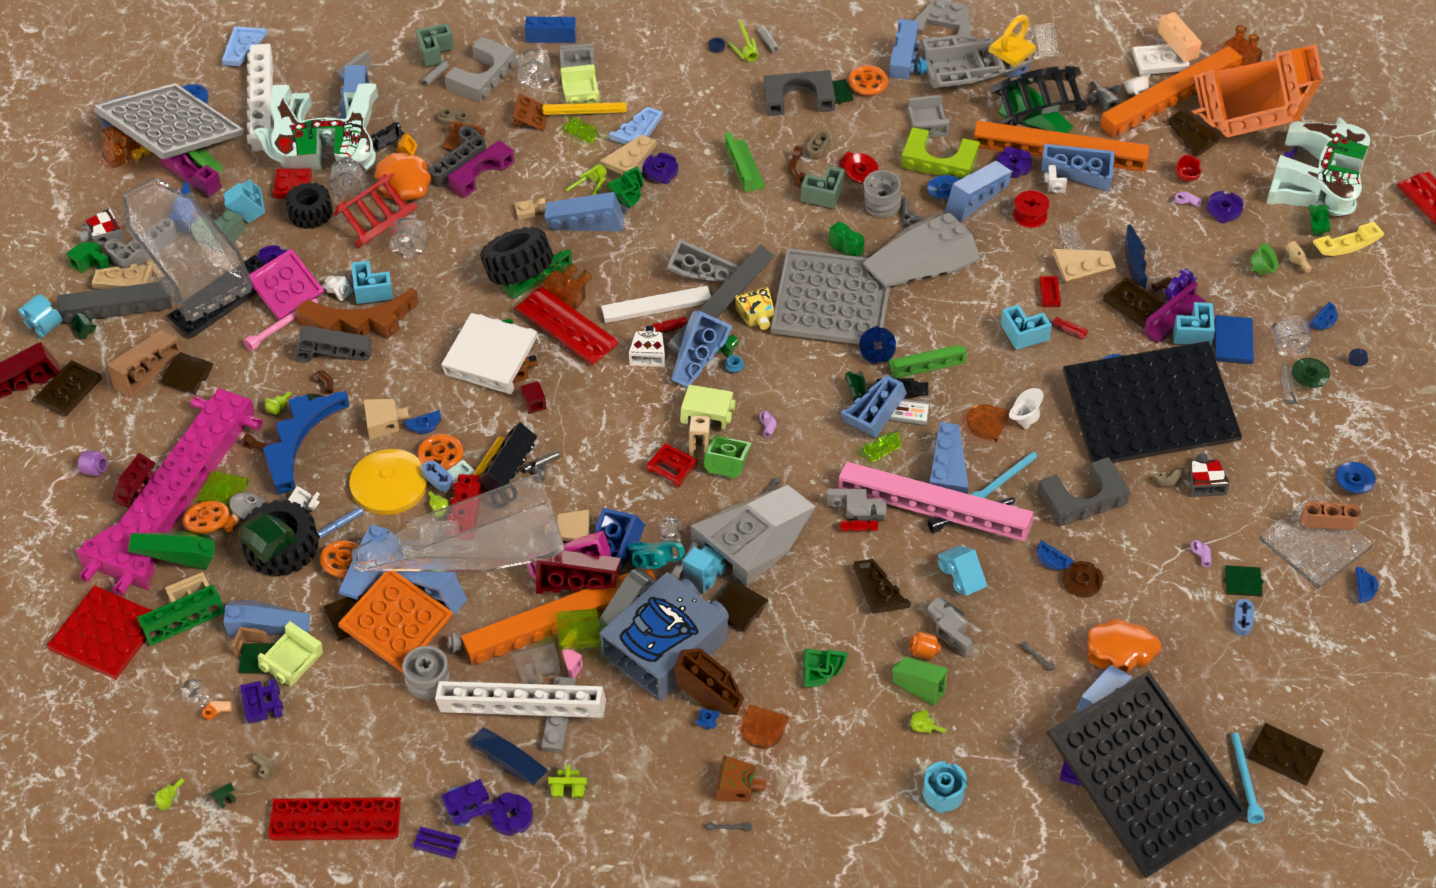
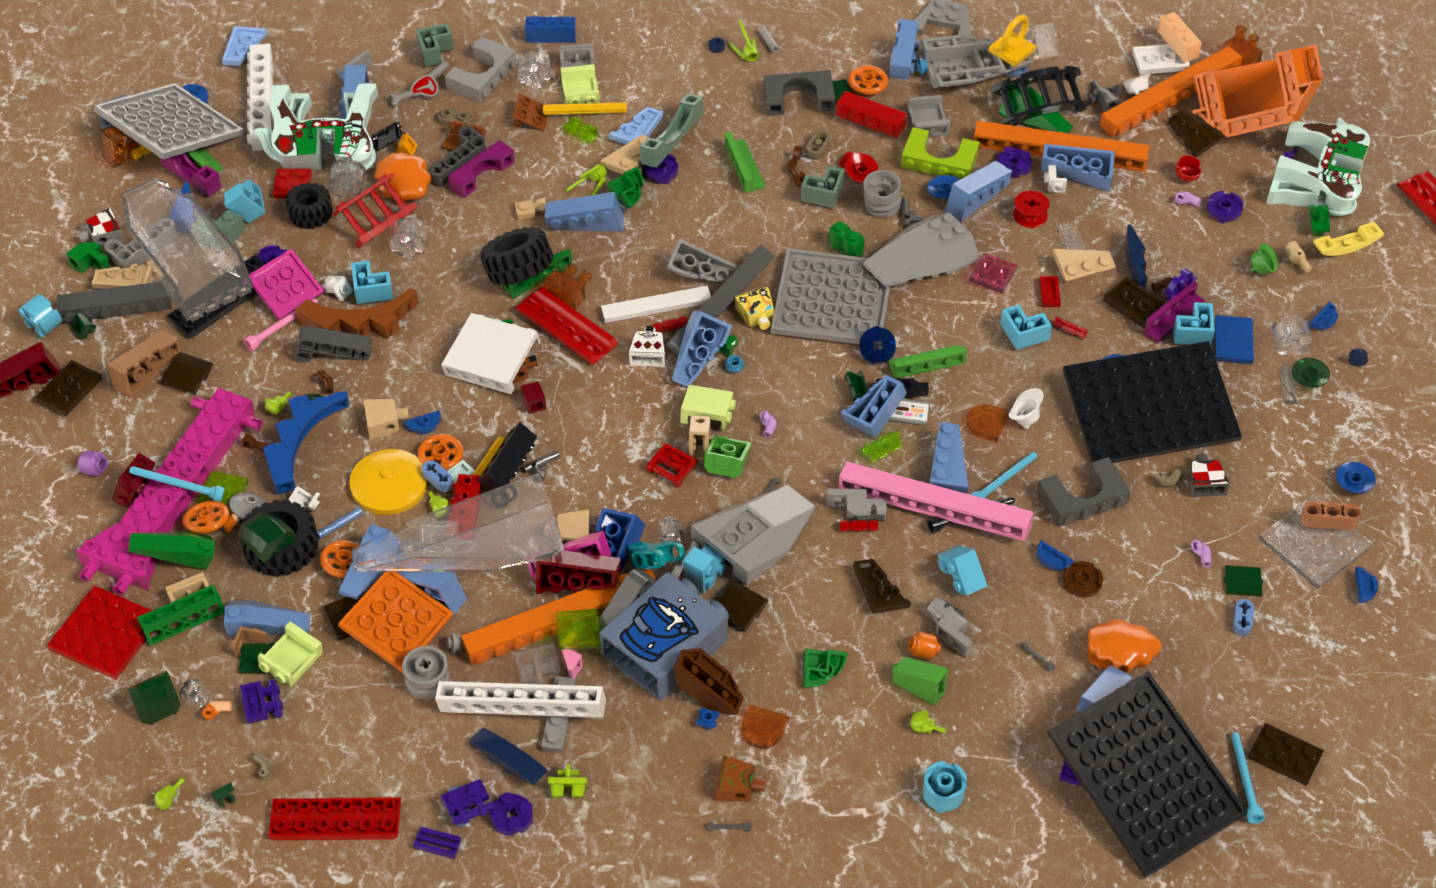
none -> dark green slope [128,671,181,725]
none -> medium azure piece [129,466,224,502]
none -> light grey piece [389,75,439,107]
none -> sand green arch [640,93,704,168]
none -> red brick [836,91,907,138]
none -> clear pink plate [969,253,1018,294]

